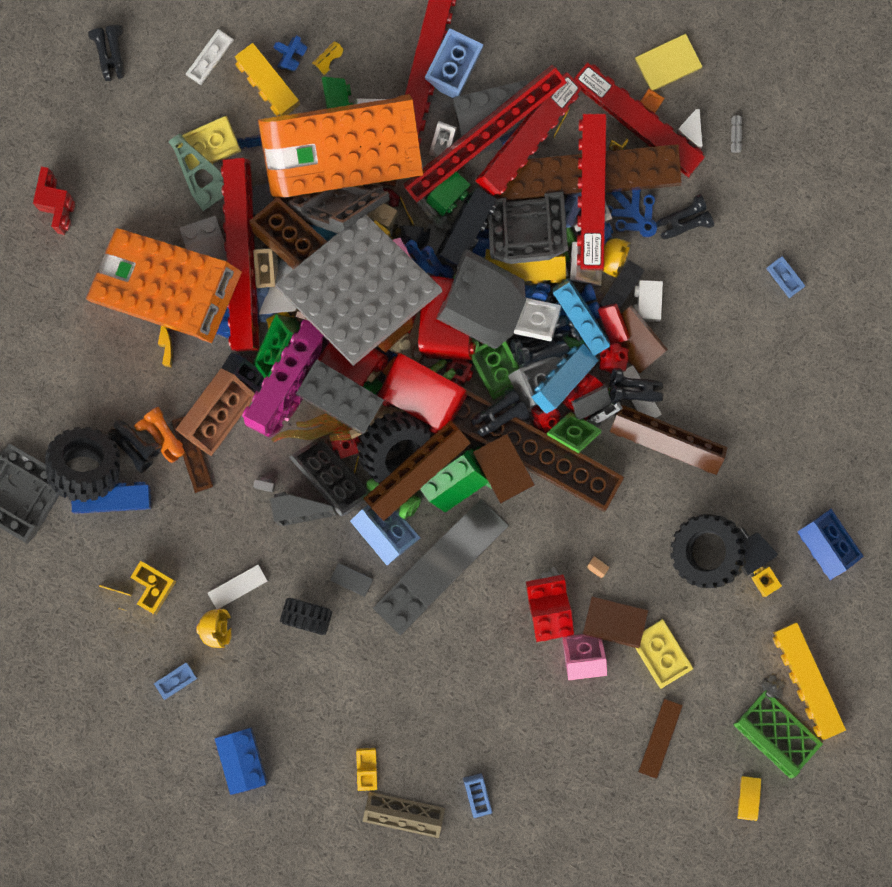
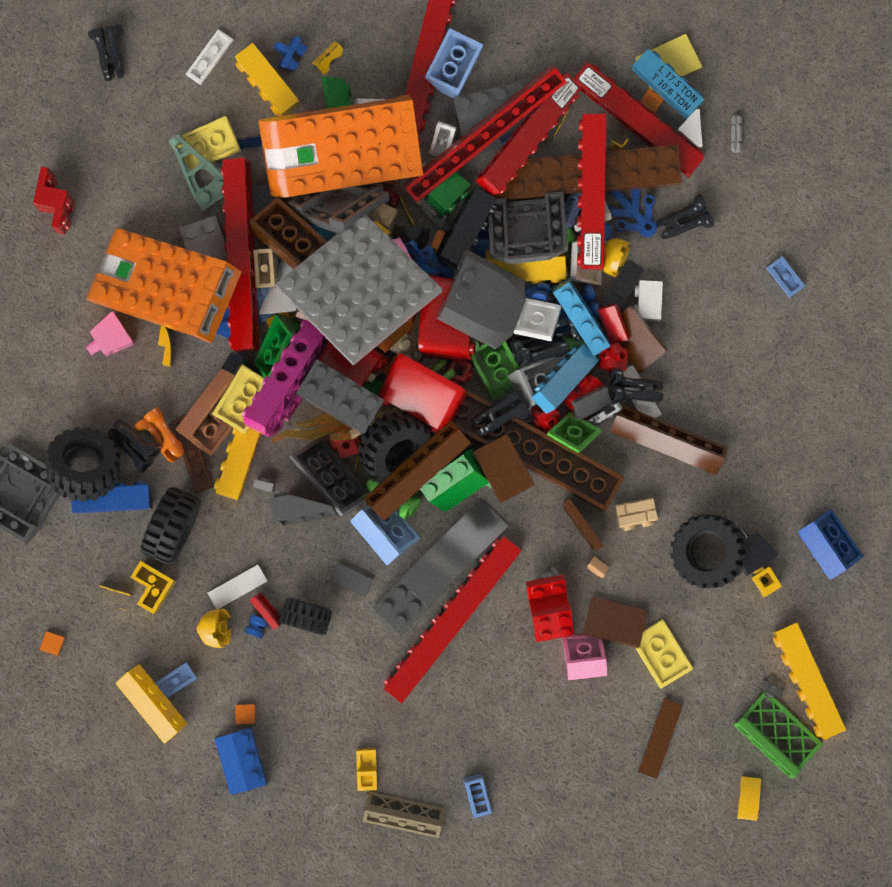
none -> orange tile [40,631,65,656]
none -> bright pink torso [86,311,134,356]
none -> yellow brick [116,664,188,744]
none -> black tyre [141,487,201,565]
none -> light yellow tile [212,364,264,434]
none -> yellow brick [214,428,261,501]
none -> orange tile [235,704,256,724]
none -> blue wheel [244,614,268,639]
none -> red tile [249,592,282,630]
none -> red brick [383,536,522,704]
none -> orange tile [431,230,445,253]
none -> reddish brown tile [562,498,603,552]
none -> tan brick [614,497,658,531]
none -> dark azure brick [631,48,704,120]

